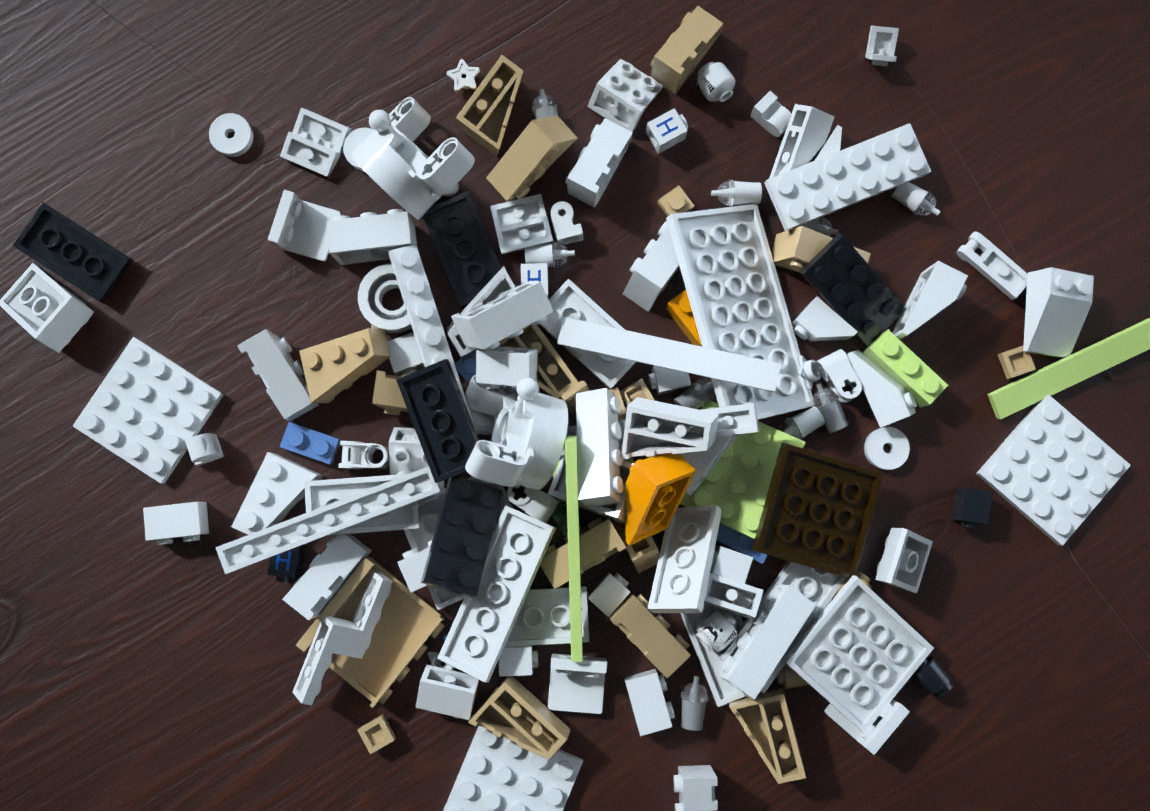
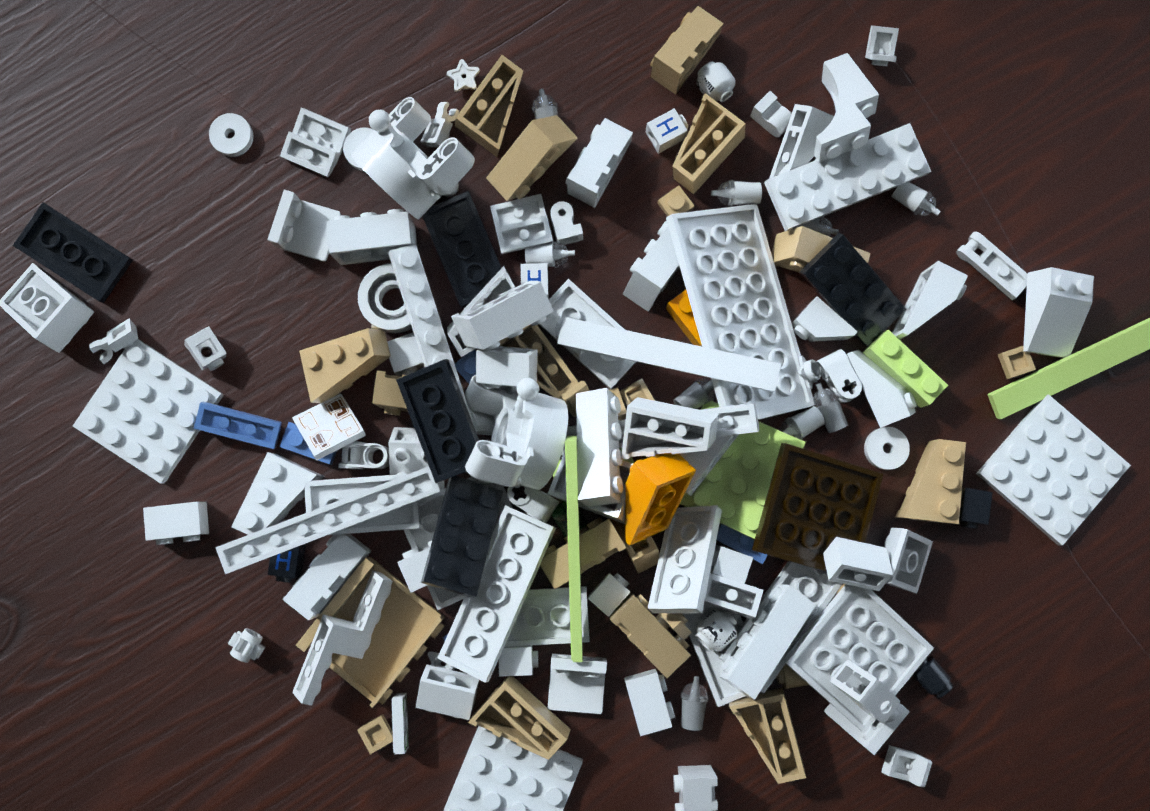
white leg [185,433,224,466] -> none
white wedge [237,329,319,421] -> none
white bracket [587,59,663,132] -> none
white brick [649,366,691,395] -> none
none -> white plate [89,318,138,364]
none -> white brick [184,326,227,371]
none -> medium blue plate [194,402,282,449]
none -> white gear [228,628,265,663]
none -> white tile [292,394,366,461]
none -> white tile [392,693,409,754]
none -> white plate [420,102,459,148]
none -> tan plate [659,613,692,640]
none -> tan wedge [673,93,746,194]
none -> white arch [814,53,879,163]
none -> white brick [823,537,893,591]
none -> white torso [830,659,900,723]
none -> white bracket [881,745,932,788]
none -> tan wedge [895,439,966,524]

